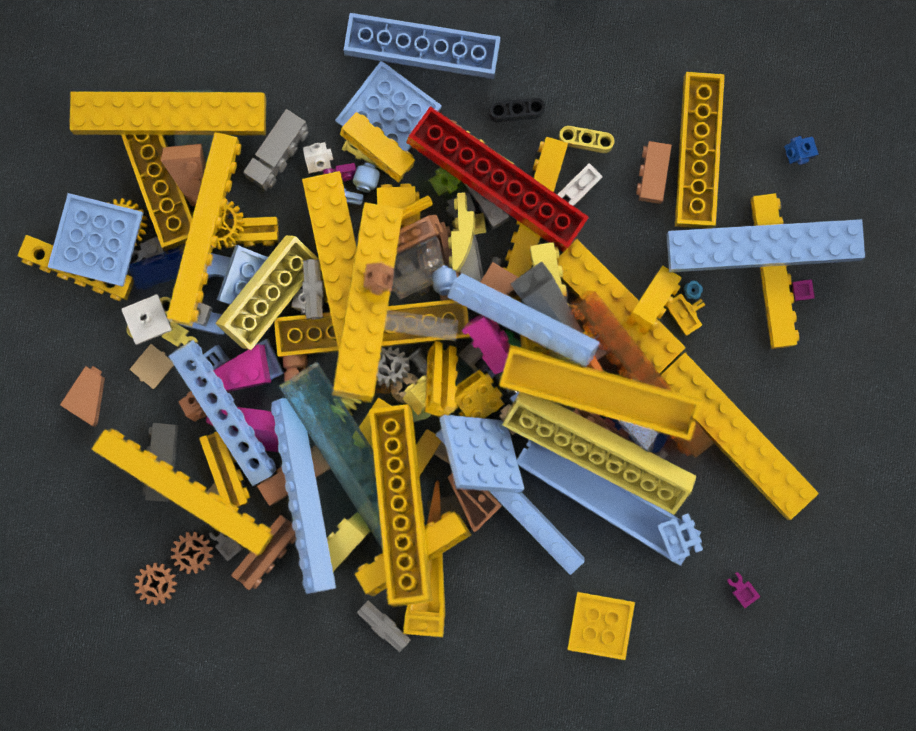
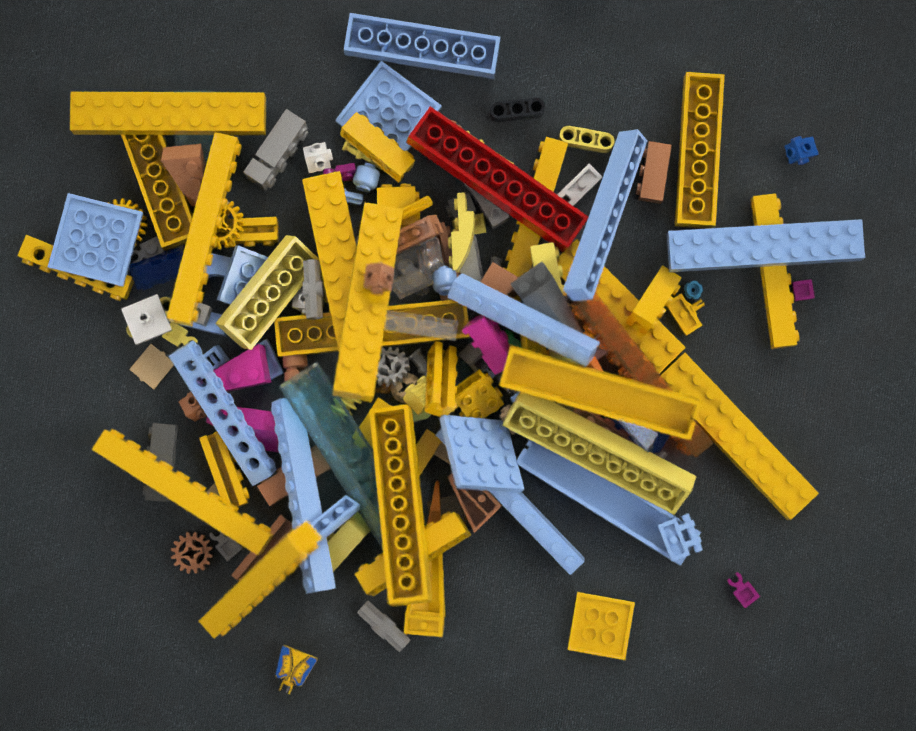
nougat slope [60,366,105,427] -> none
nougat gear [134,563,178,605] -> none
clear neon green brick [429,167,461,196] -> none
none -> yellow brick [199,520,322,638]
none -> torso [276,645,318,694]
none -> light blue brick [310,495,360,545]
none -> light blue brick [563,129,647,301]

